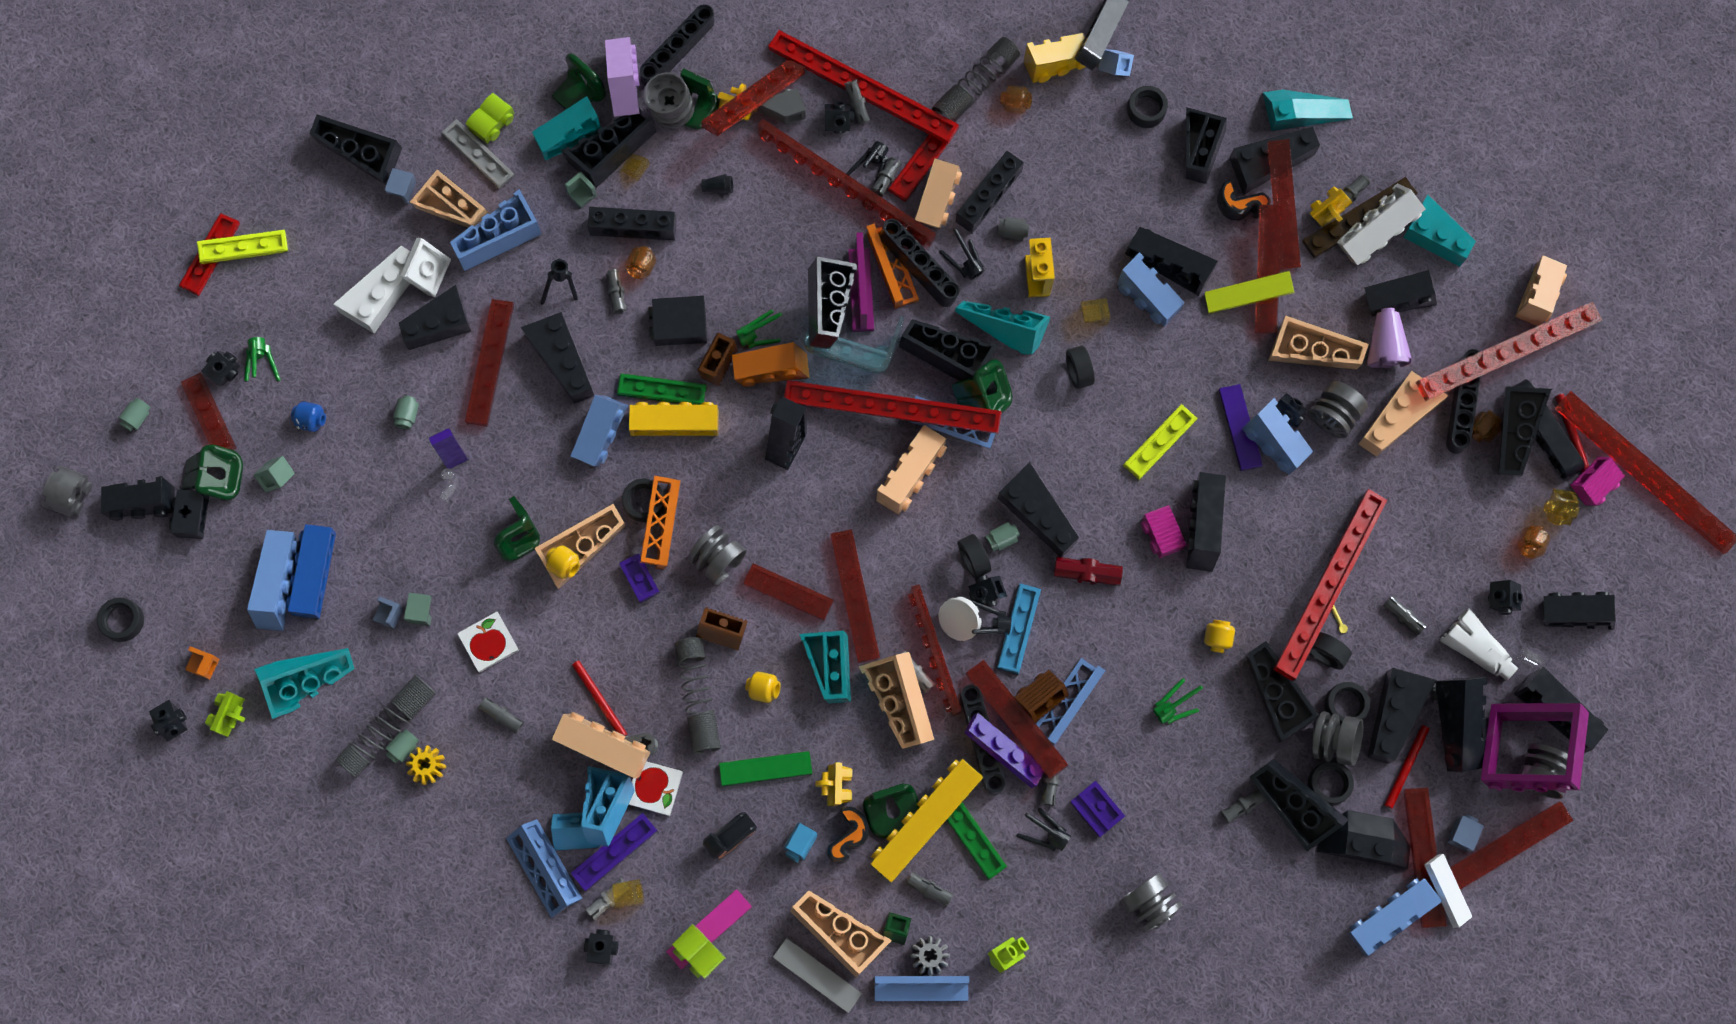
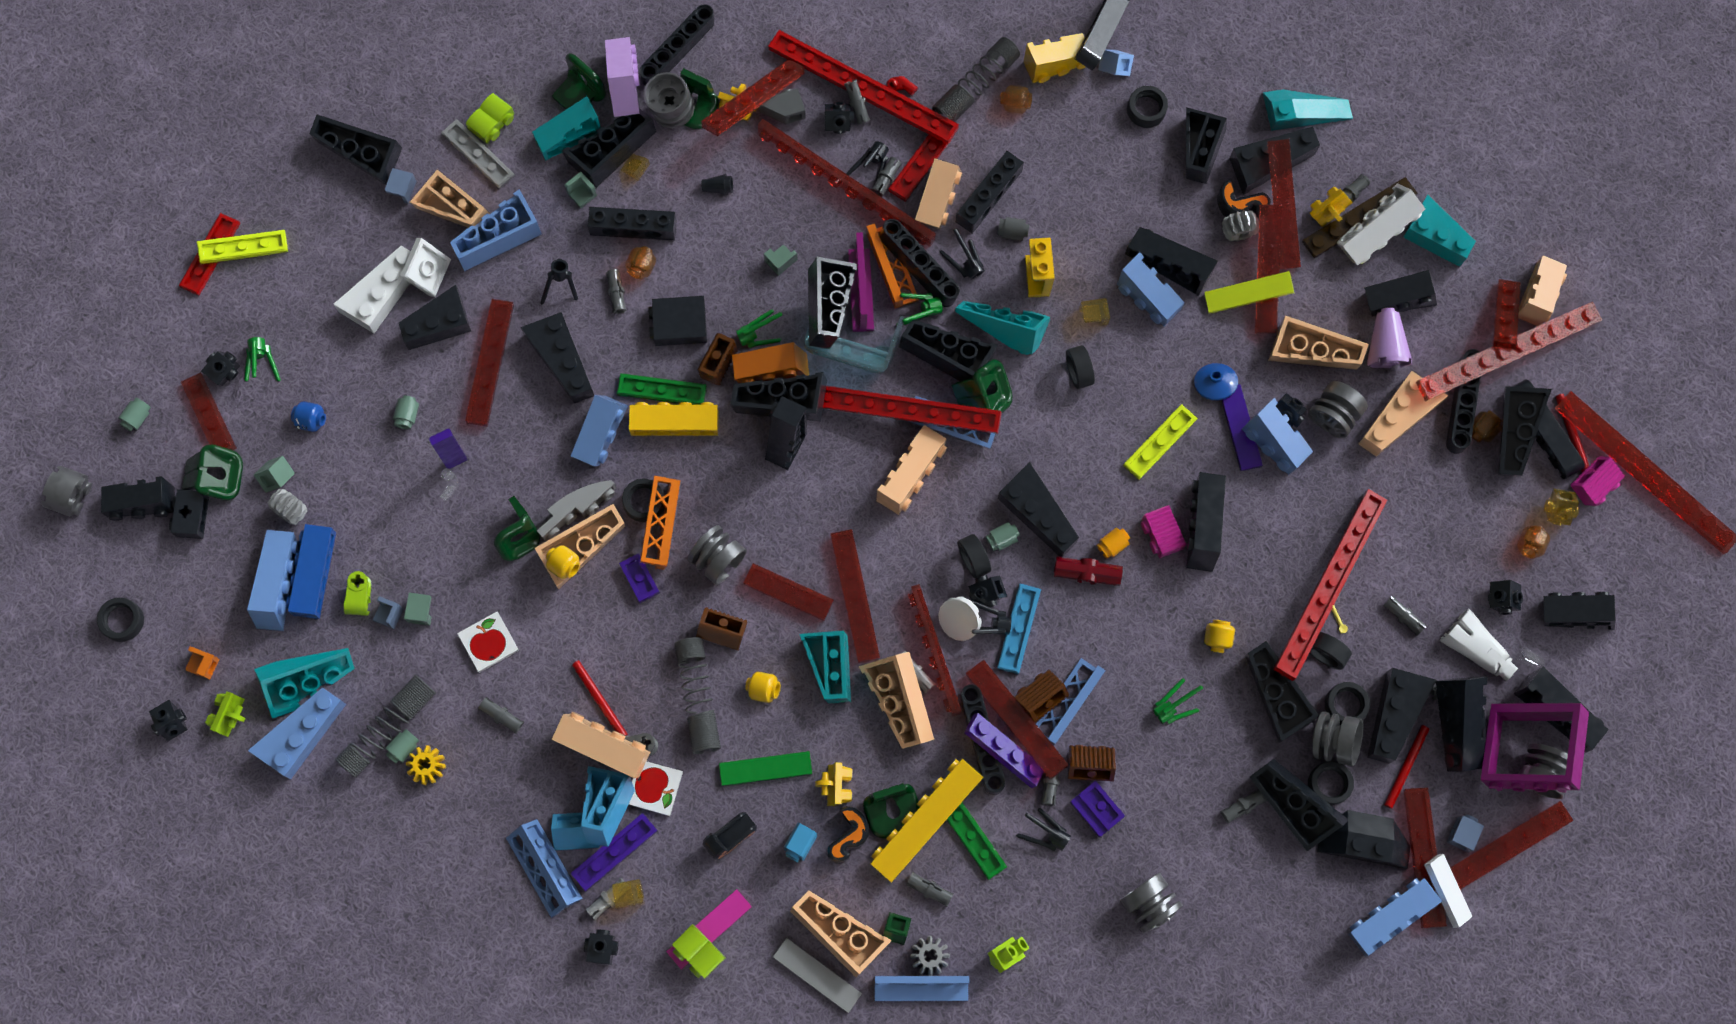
none -> medium blue wedge [248,688,346,779]
none -> light grey gear [267,489,307,525]
none -> lime piece [344,571,371,616]
none -> light grey slope [537,480,617,542]
none -> black wedge [730,372,827,422]
none -> sand green panel [764,245,798,276]
none -> red arm [886,76,918,96]
none -> green plant [896,293,943,327]
none -> reddish brown brick [1067,745,1116,781]
none -> light orange brick [1096,527,1130,559]
none -> blue dish [1194,363,1238,400]
none -> light grey gear [1222,210,1259,242]
none -> clear red plate [1492,279,1521,350]

